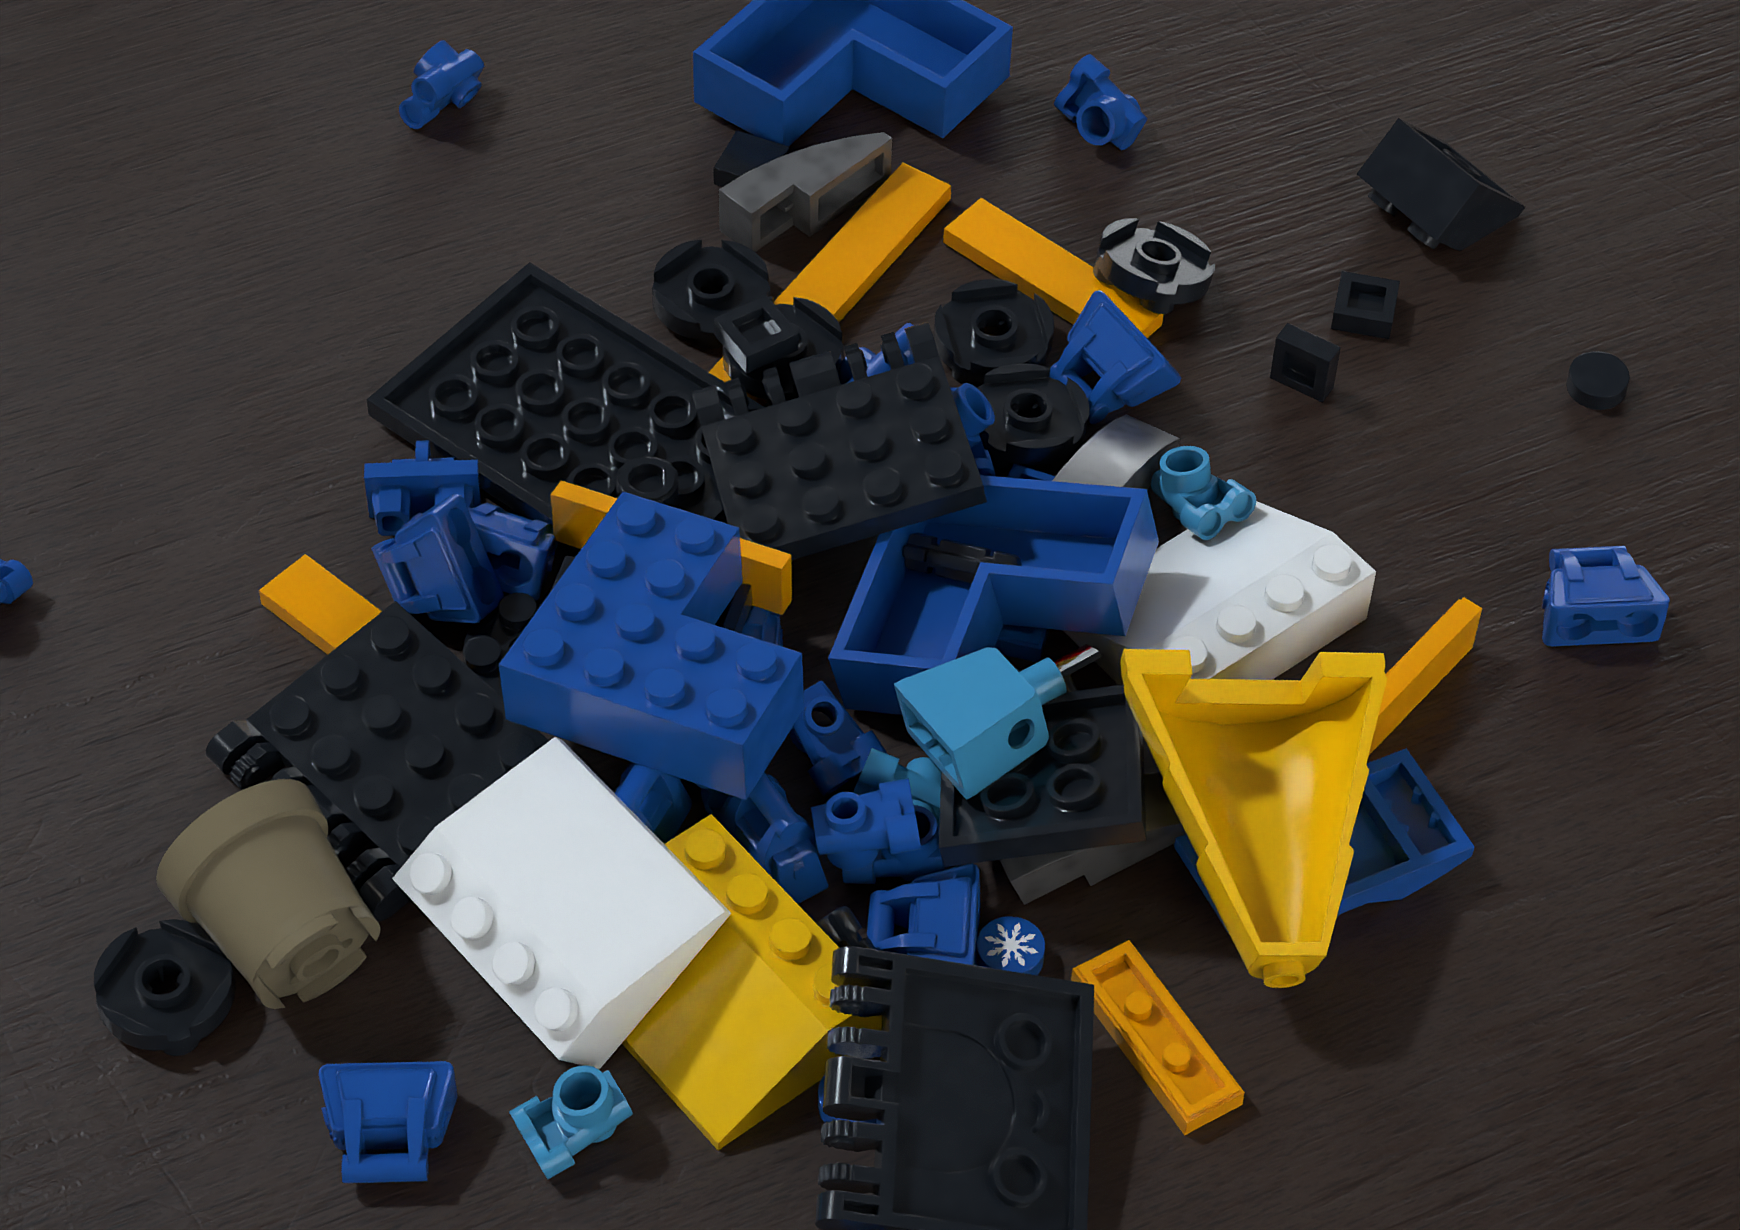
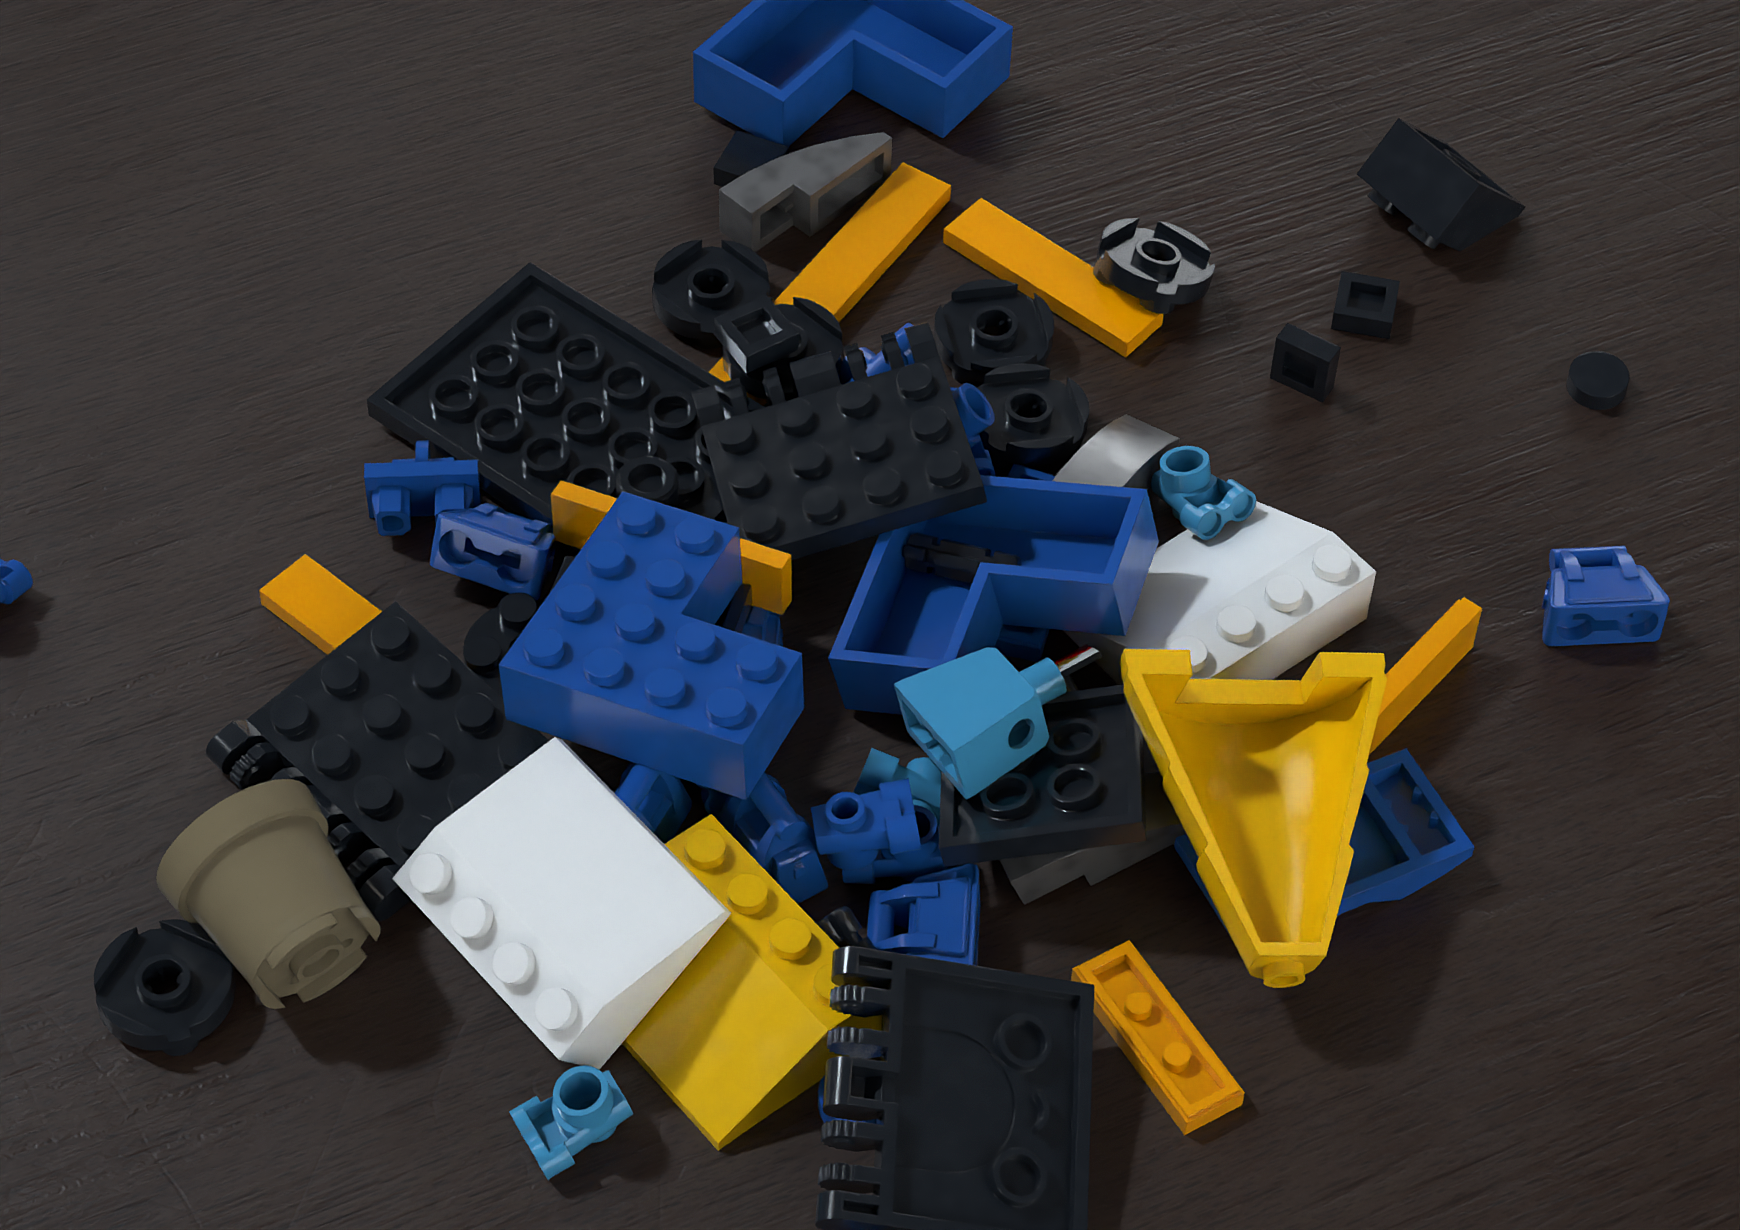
blue piece [318,1061,458,1183] -> none
blue piece [371,494,504,624] -> none
blue plate [399,40,485,129] -> none
blue plate [789,681,888,797] -> none
blue tile [977,916,1045,975] -> none
blue piece [1049,290,1181,424] -> none
blue plate [1054,54,1147,150] -> none

